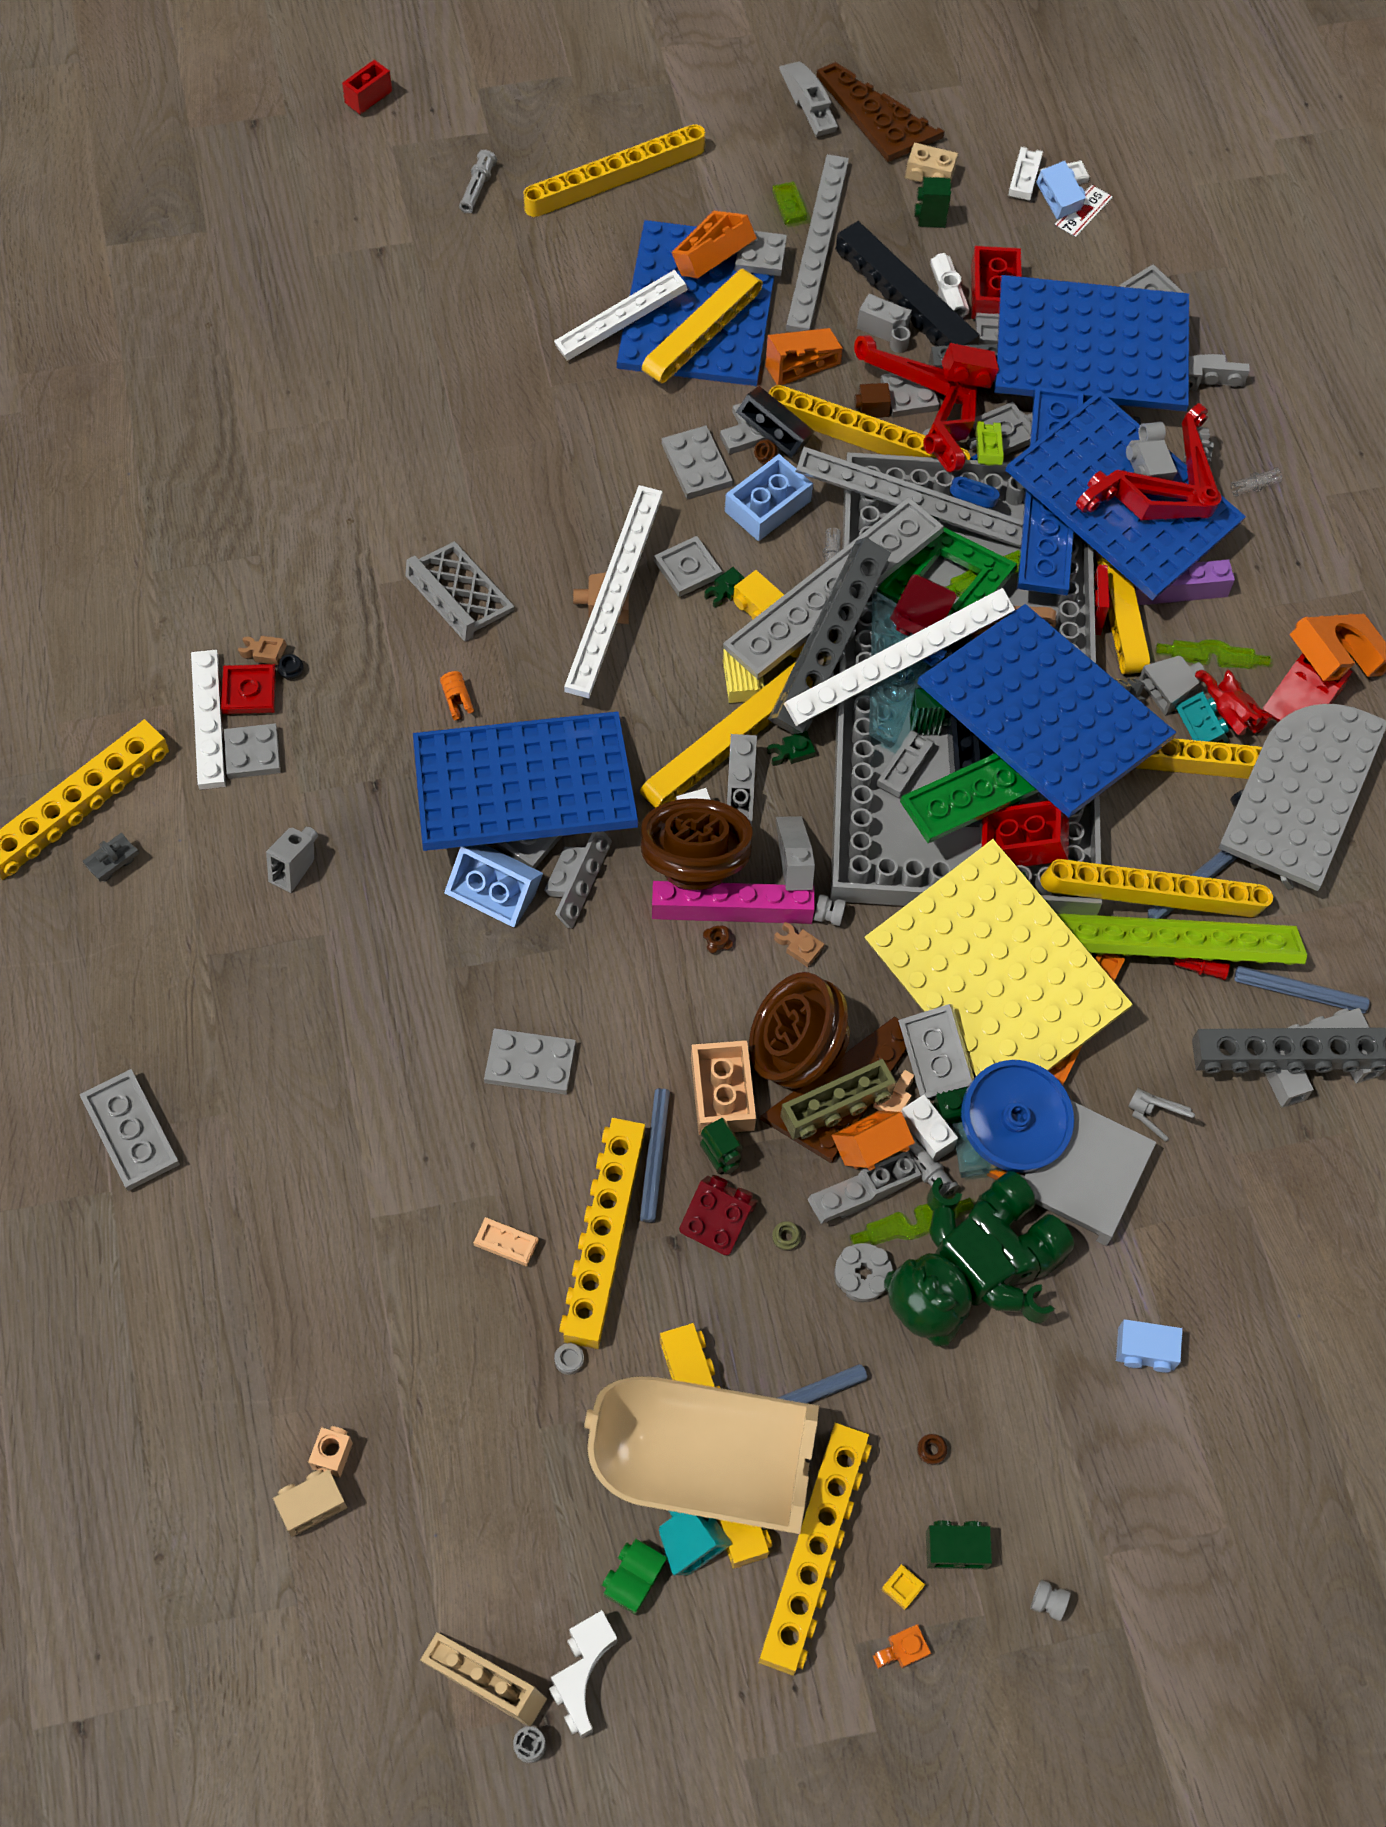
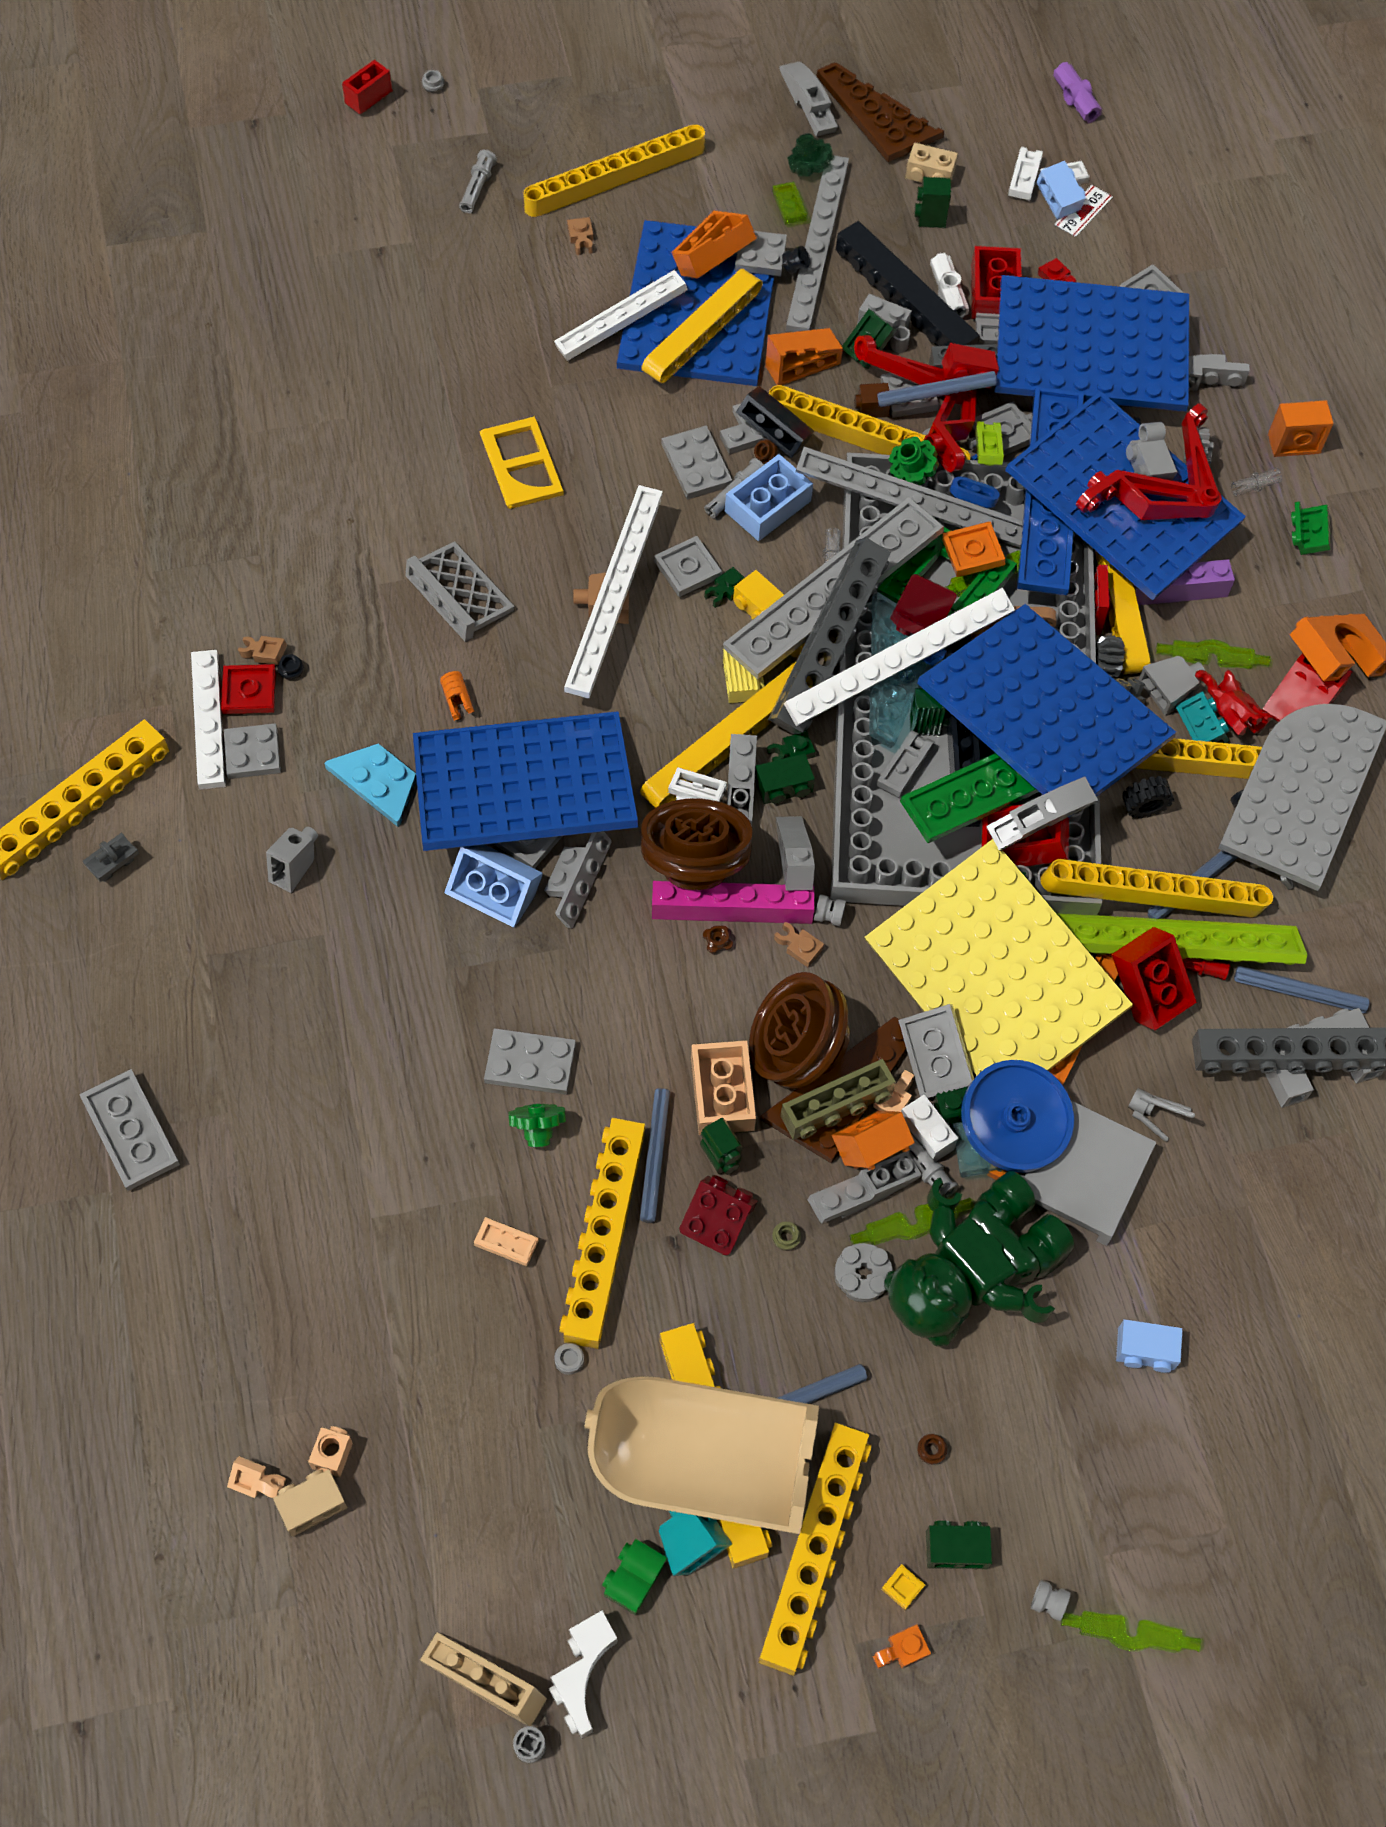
none -> light nougat plate [227,1456,286,1498]
none -> medium azure wing [324,744,417,827]
none -> light grey plate [422,70,444,91]
none -> yellow window [480,416,563,509]
none -> green plant [508,1104,566,1147]
none -> medium nougat plate [567,217,593,255]
none -> white tile [668,767,727,802]
none -> light grey pin [704,458,764,519]
none -> dark green brick [755,753,815,804]
none -> black wheel [782,246,810,274]
none -> clear green plant [787,133,834,177]
none -> dark green plate [842,309,896,369]
none -> sand blue axle [877,371,997,407]
none -> green plant [888,437,939,485]
none -> orange plate [942,521,1005,577]
none -> light grey slope [986,777,1098,851]
none -> red plate [1038,258,1077,282]
none -> medium lavender piece [1053,62,1102,123]
none -> clear neon green piece [1061,1611,1201,1653]
none -> dark grey gear [1096,635,1125,678]
none -> red brick [1111,927,1197,1031]
none -> black tyre [1122,776,1174,819]
none -> orange container [1268,400,1334,457]
none -> green bracket [1291,501,1331,555]

